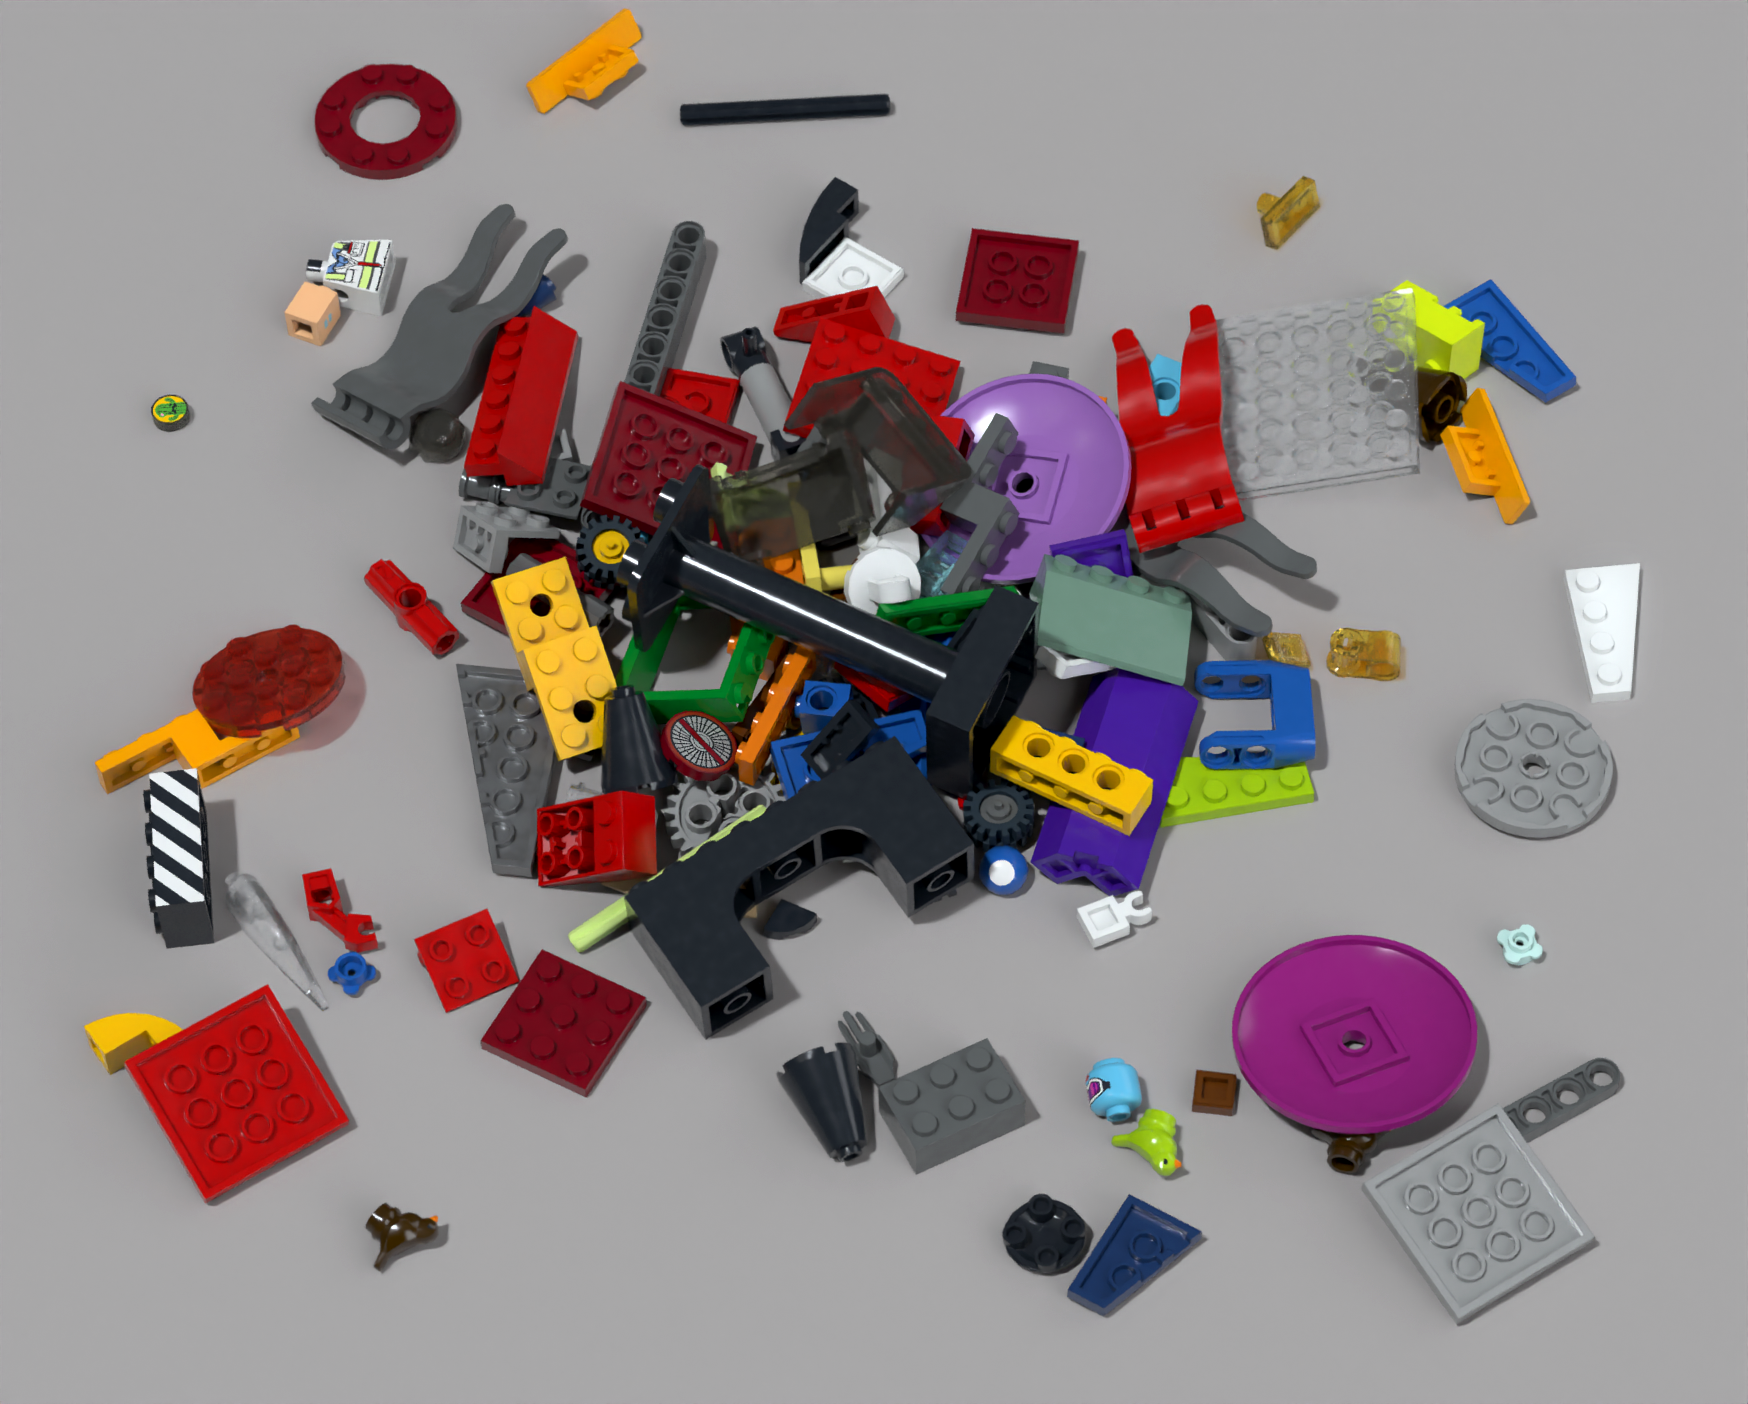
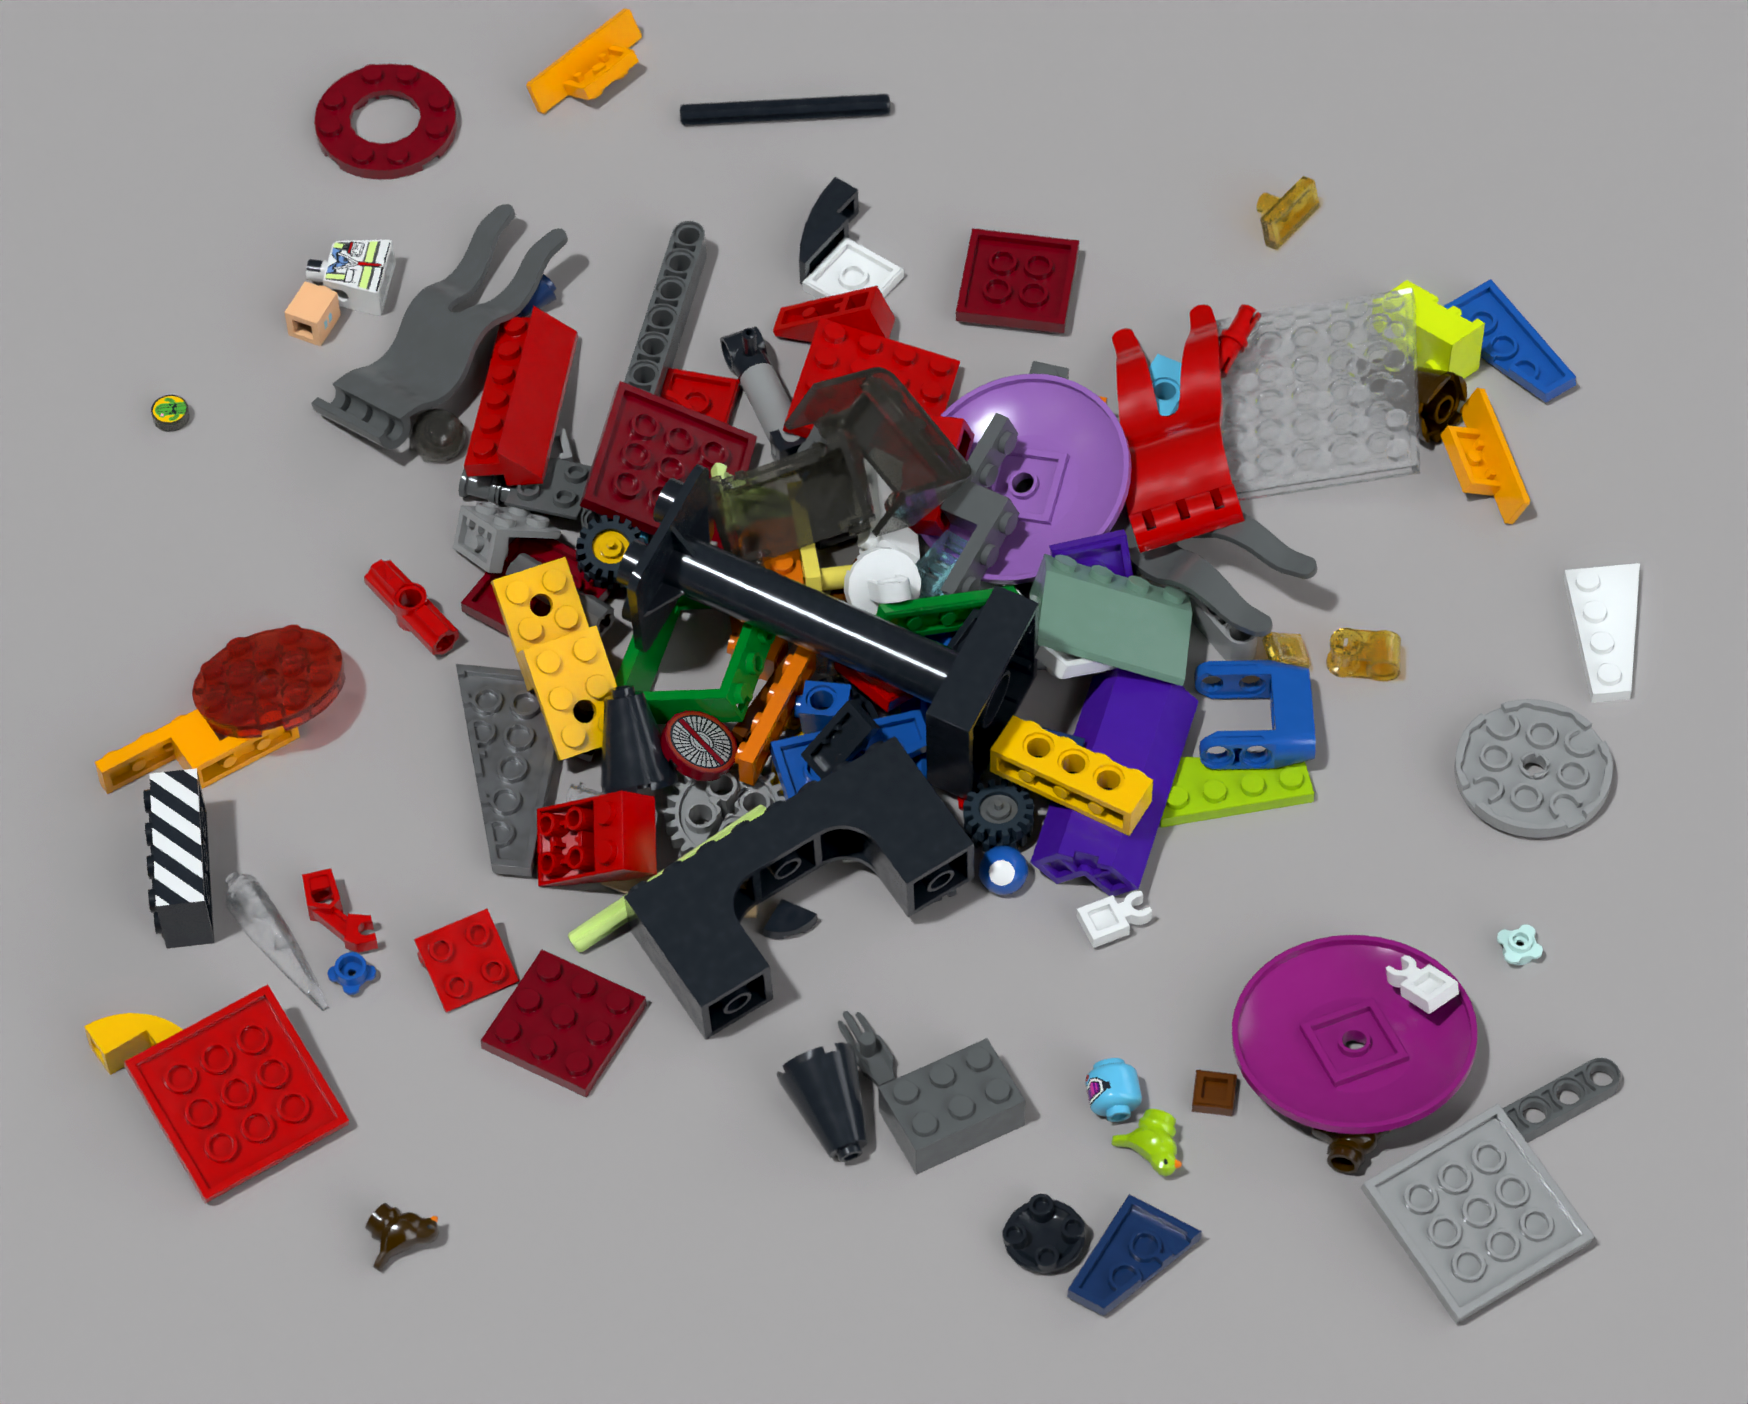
none -> red pin [1219,304,1261,378]
none -> white plate [1386,955,1459,1014]

